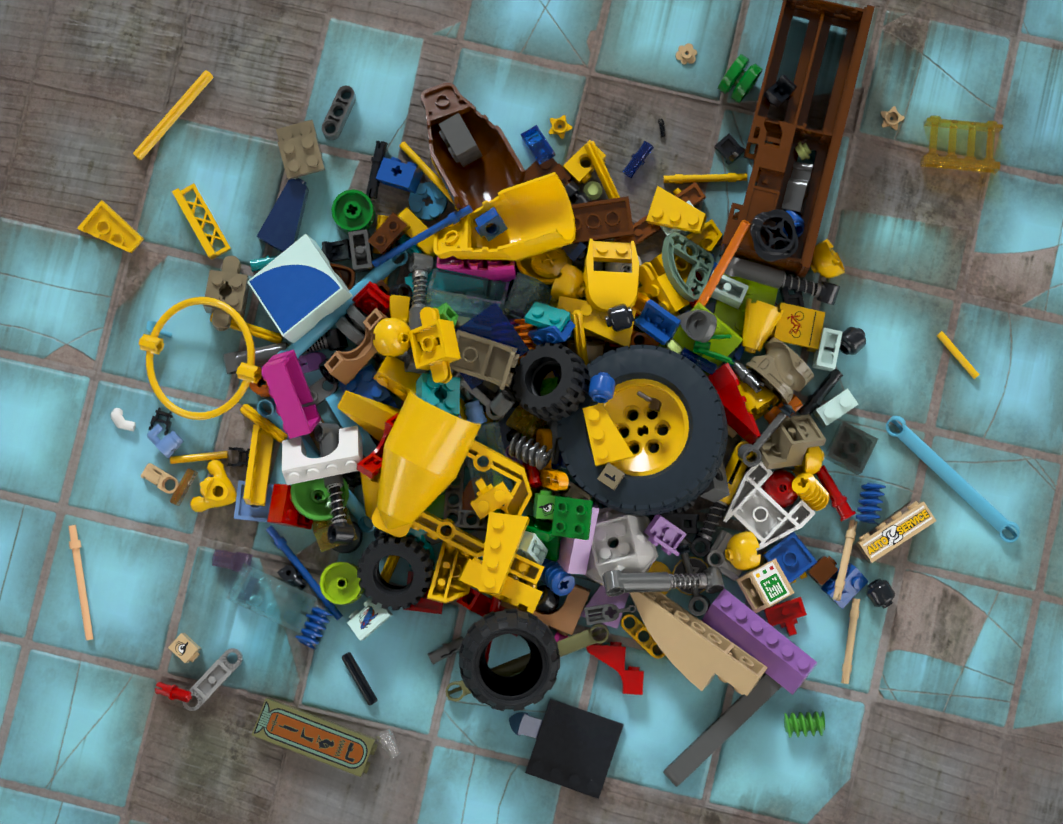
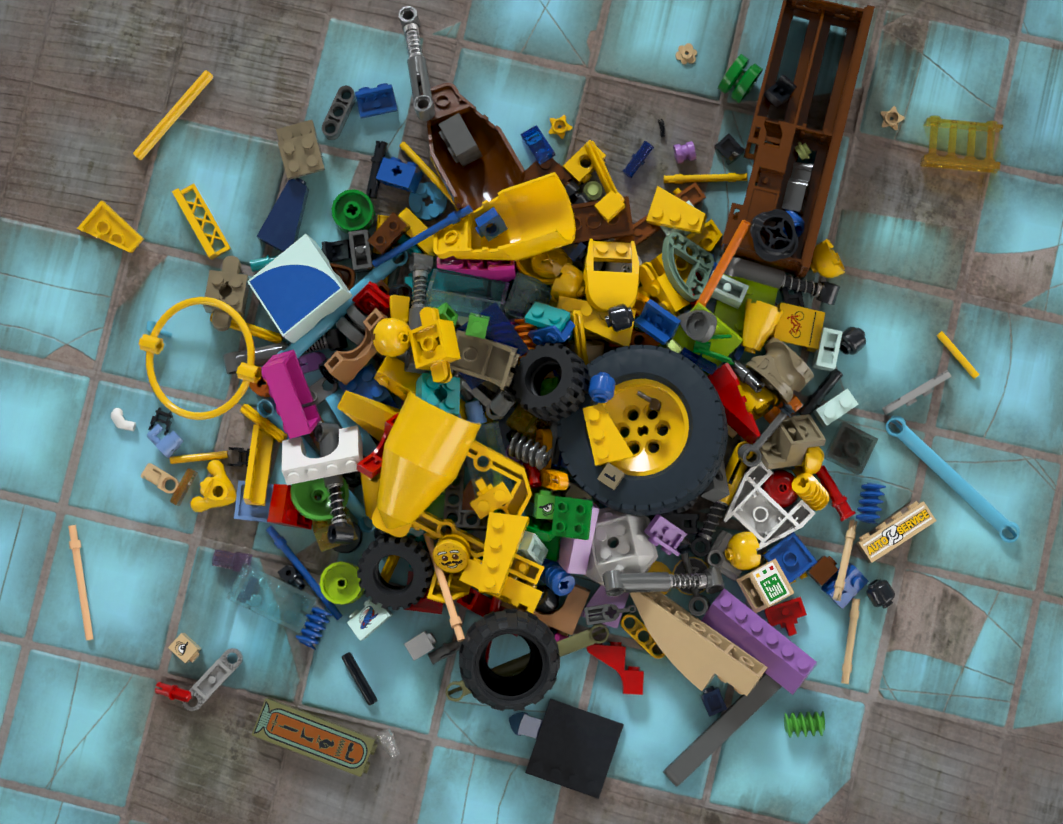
none -> blue bracket [355,83,398,119]
none -> dark grey piece [399,6,435,121]
none -> light grey brick [404,631,437,661]
none -> light nougat bar [424,533,465,642]
none -> yellow head [433,534,471,573]
none -> bright green brick [465,313,490,339]
none -> yellow brick [595,190,625,222]
none -> medium lavender wheel [673,141,696,164]
none -> dark blue bracket [700,686,727,717]
none -> light grey plate [882,370,951,415]

